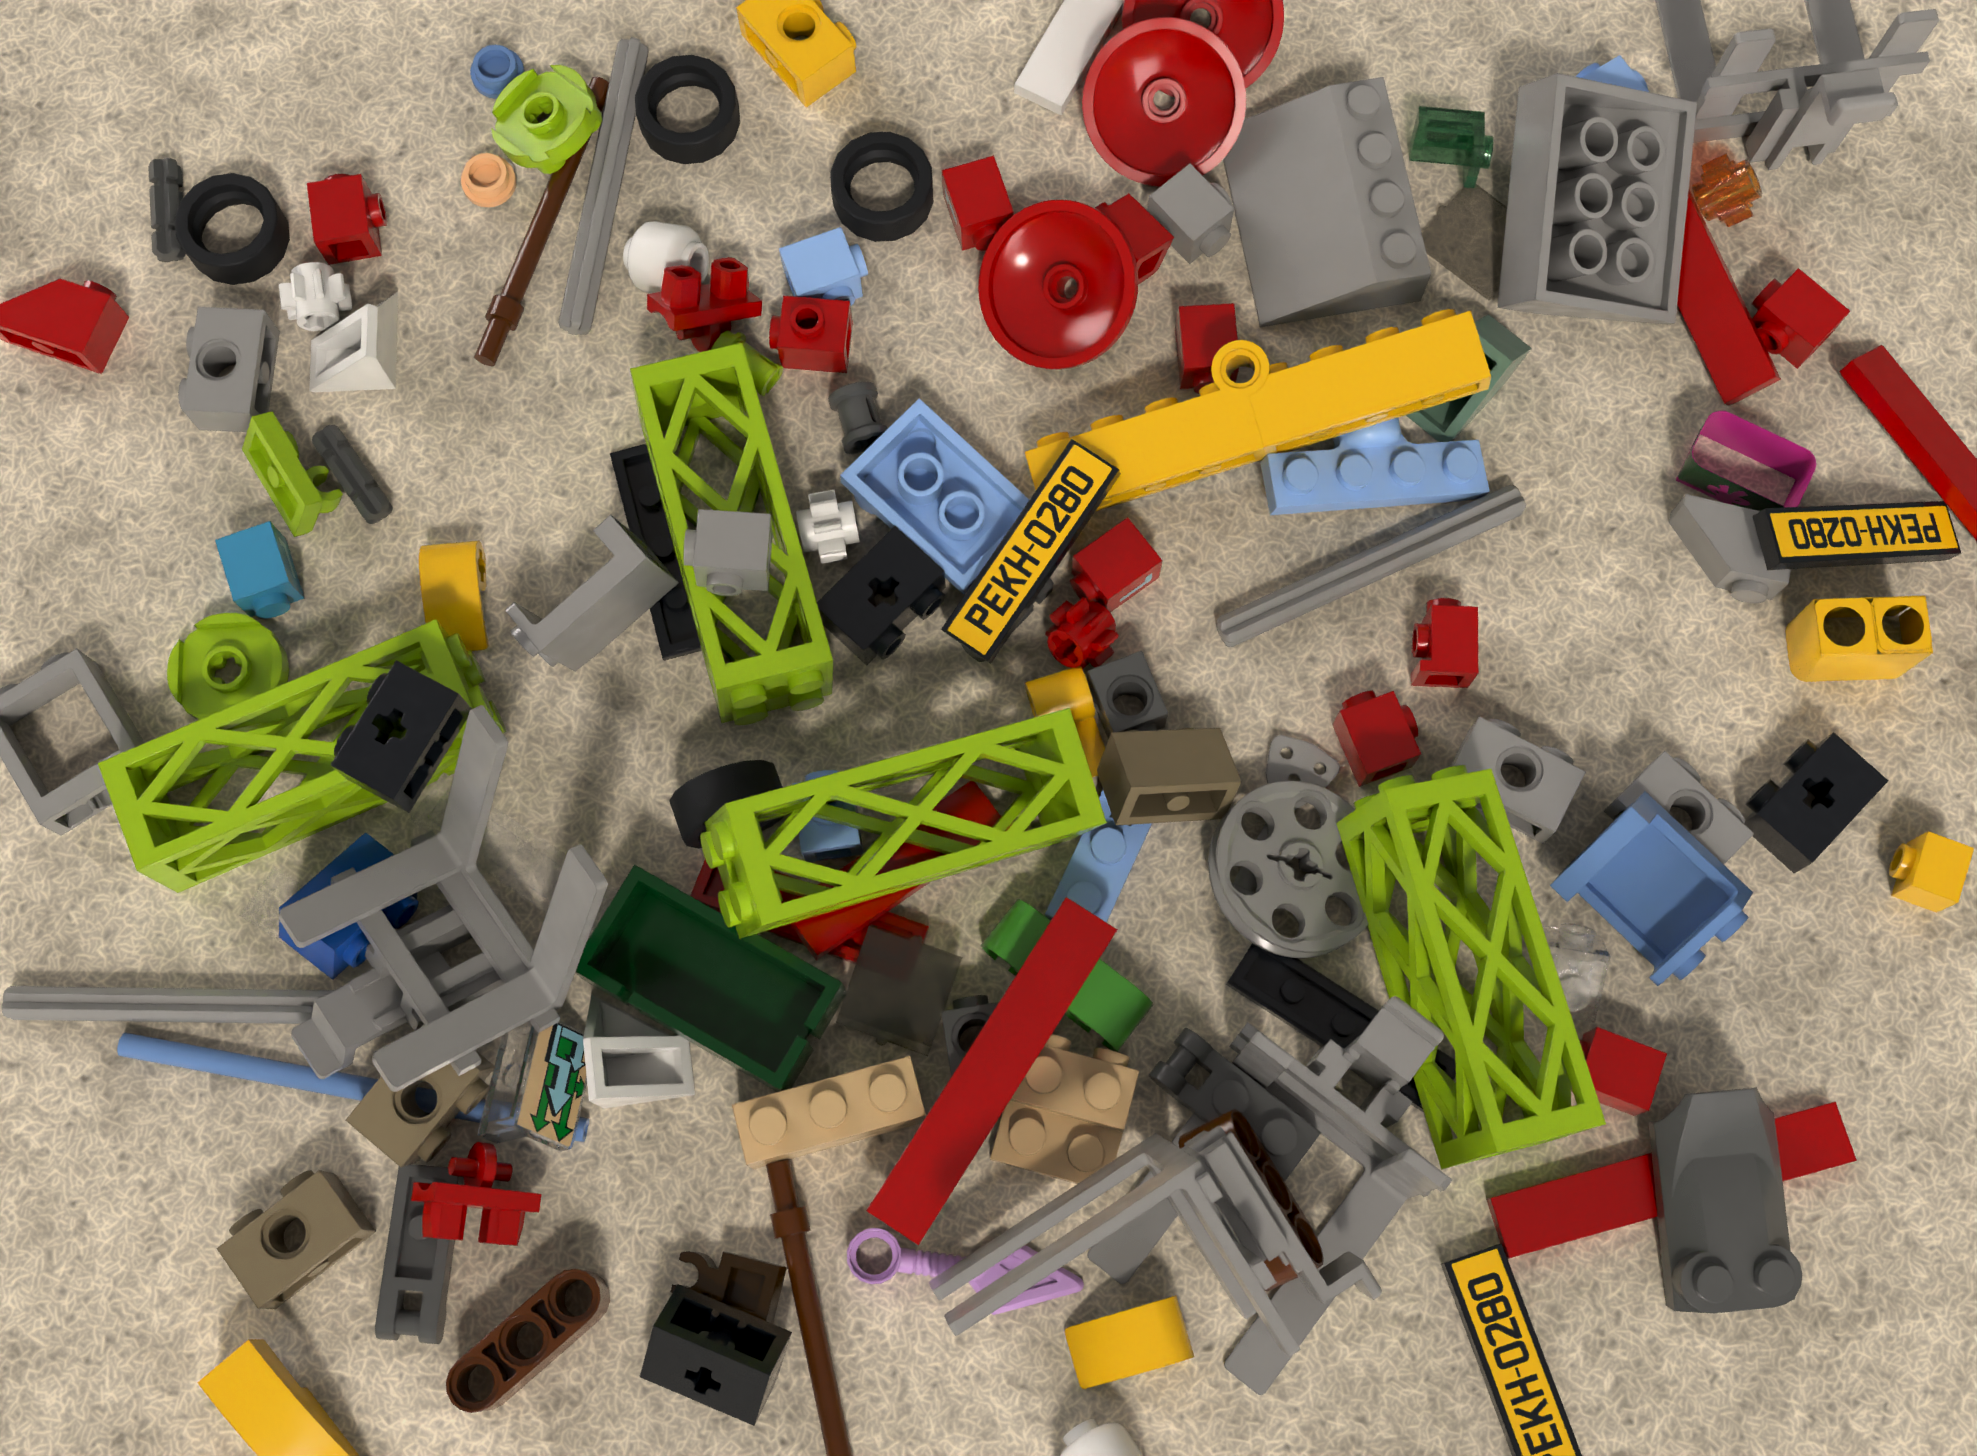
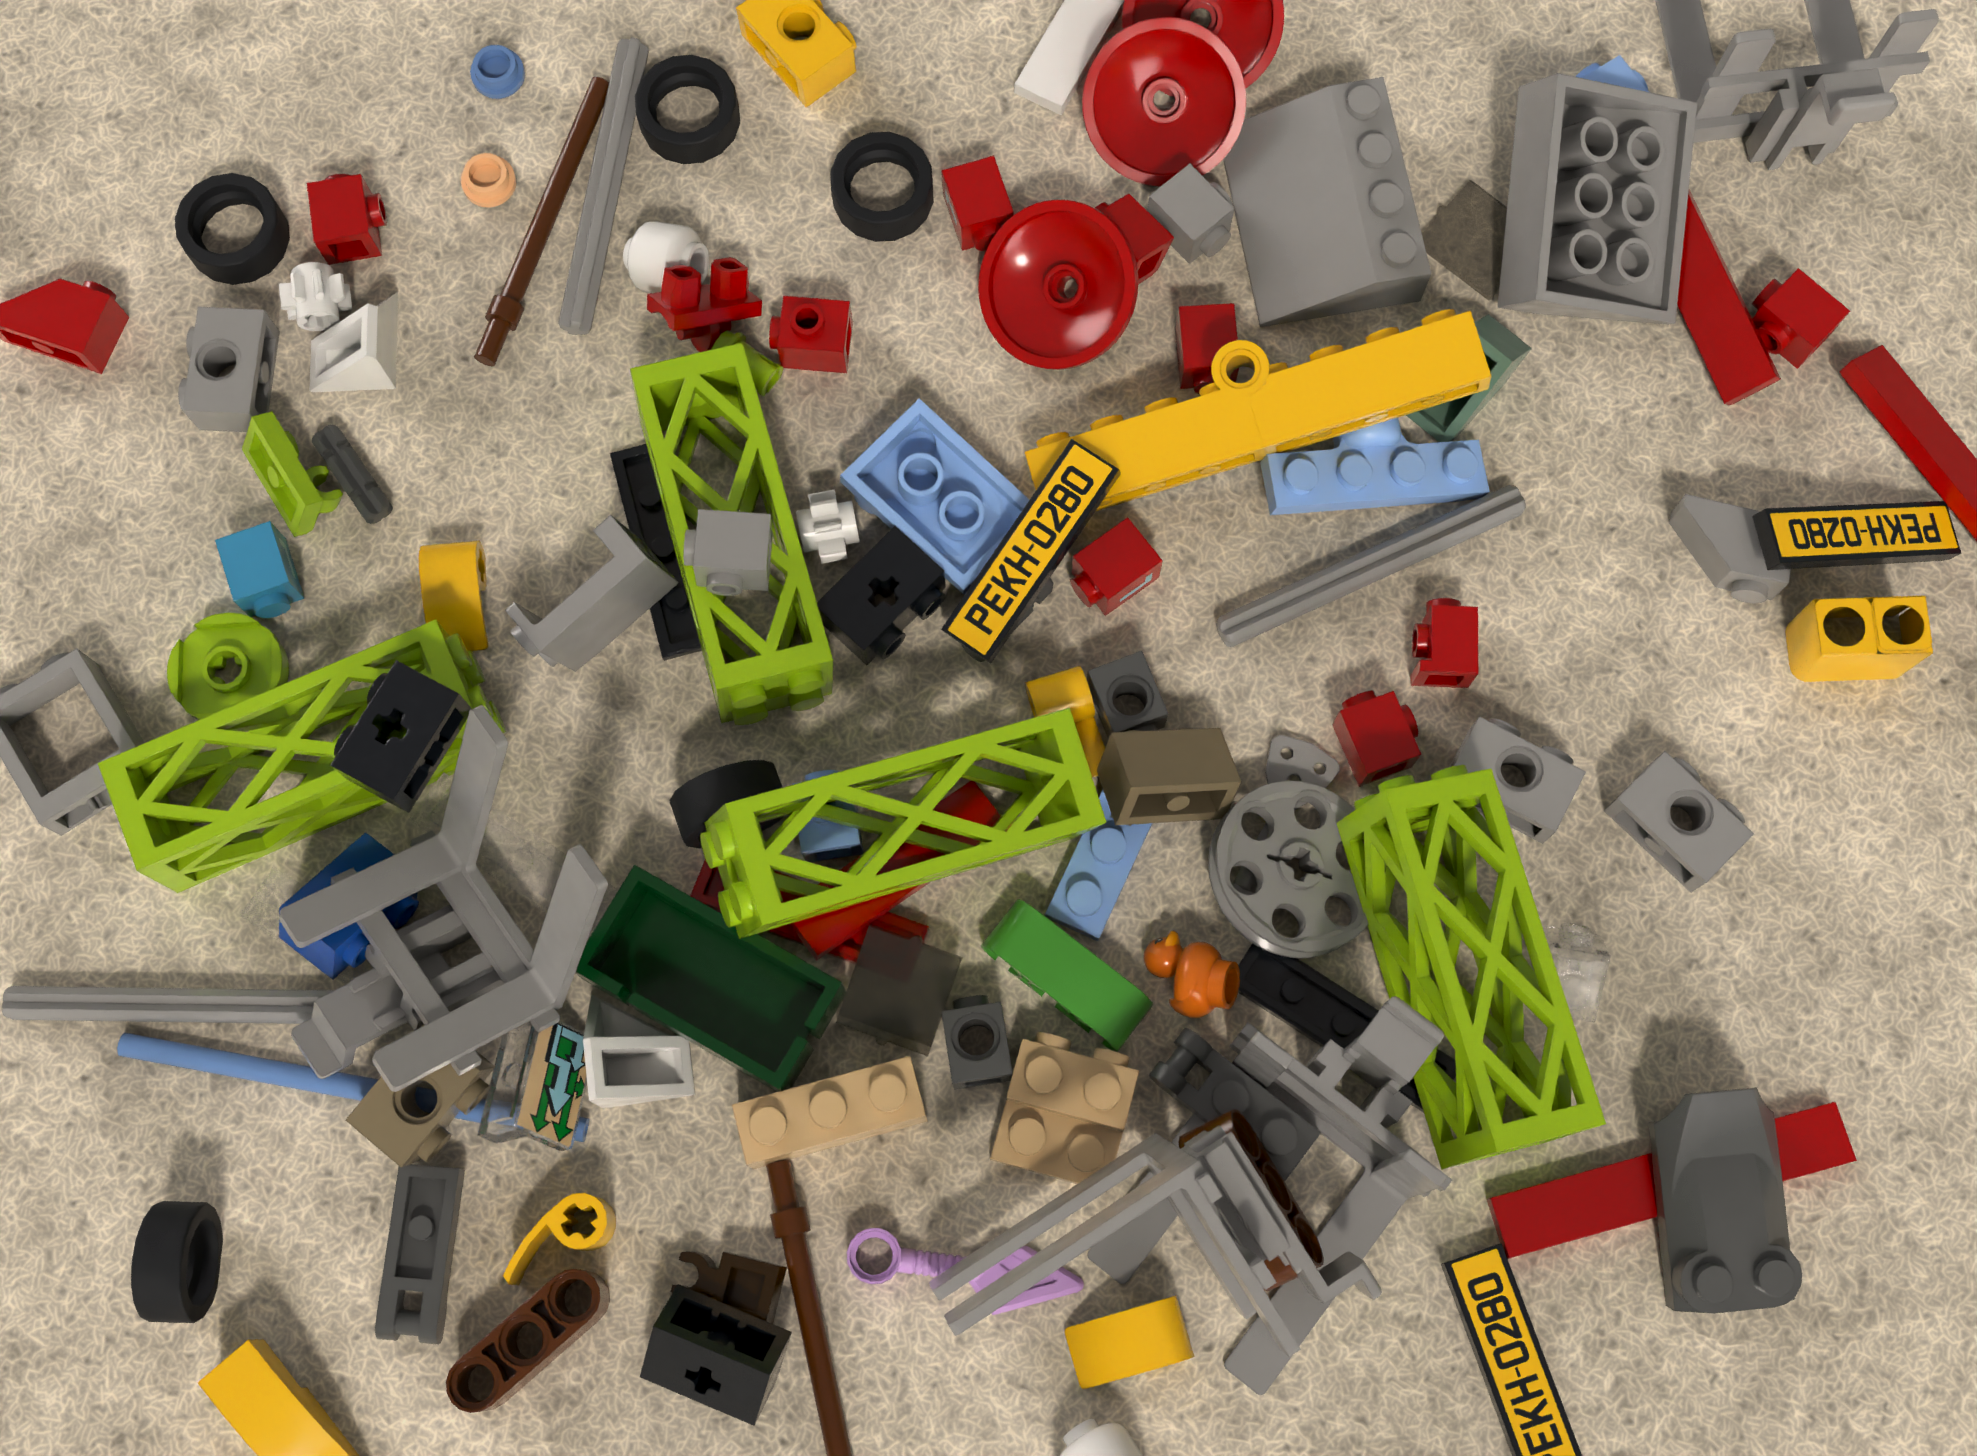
dark grey axle [148,158,186,262] -> none
dark tan brick [216,1170,376,1309] -> none
red hips [411,1141,542,1246] -> none
lime plate [491,65,603,174] -> none
light blue brick [779,227,868,306] -> none
dark grey bush [828,382,888,455] -> none
red tile [866,897,1118,1245] -> none
red gear [1045,597,1119,669] -> none
clear green bracket [1409,106,1493,188] -> none
medium blue panel [1550,791,1753,986] -> none
red brick [1571,1027,1667,1116] -> none
dark pink piece [1676,411,1817,511] -> none
clear orange gear [1692,153,1762,227] -> none
black brick [1744,732,1889,873] -> none
yellow plate [1889,831,1974,913] -> none
none -> black tyre [131,1201,223,1323]
none -> yellow panel [503,1193,616,1286]
none -> orange animal [1143,930,1240,1018]

